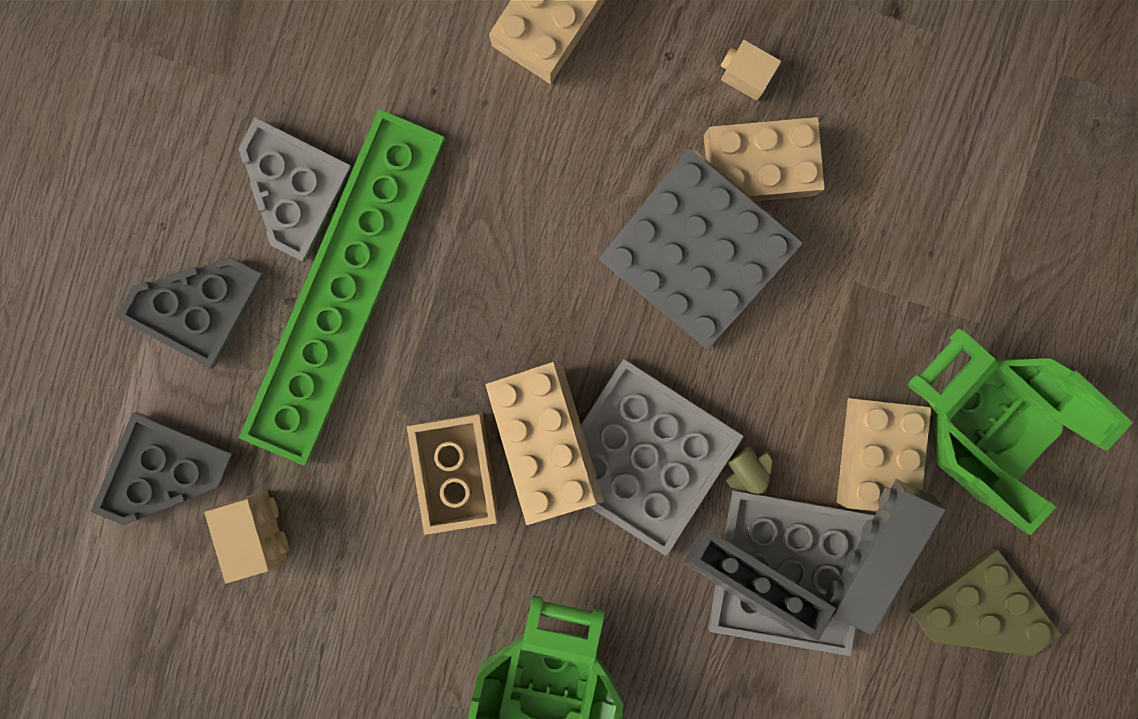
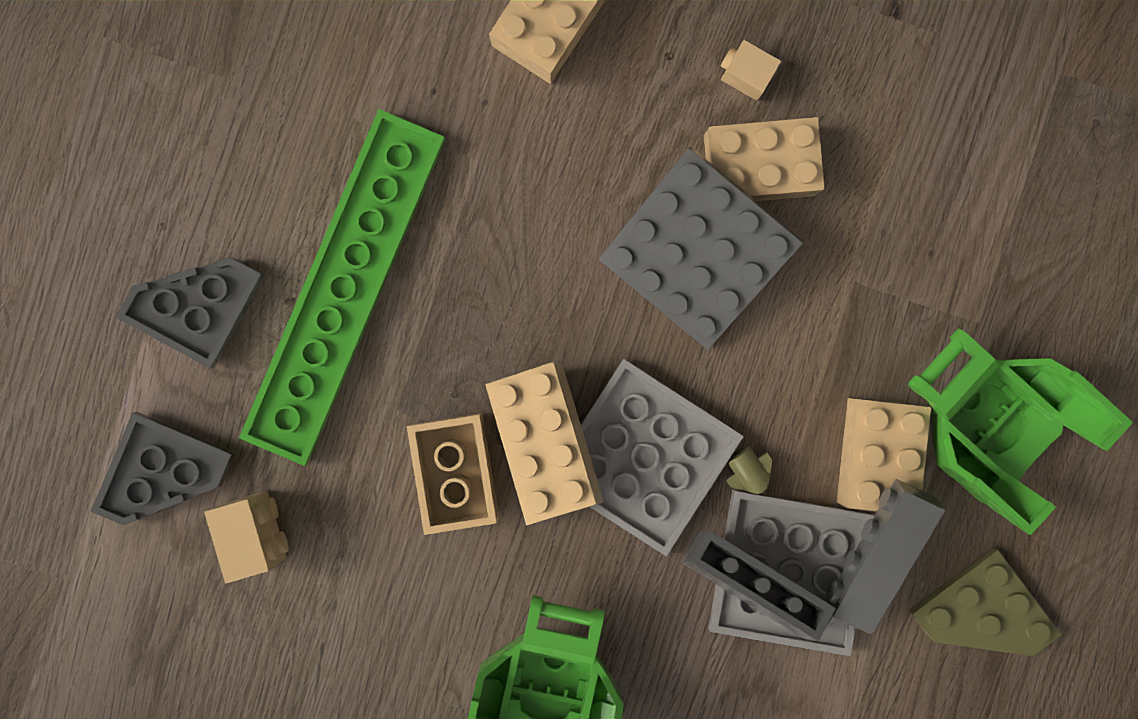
light grey plate [238,117,353,263] -> none

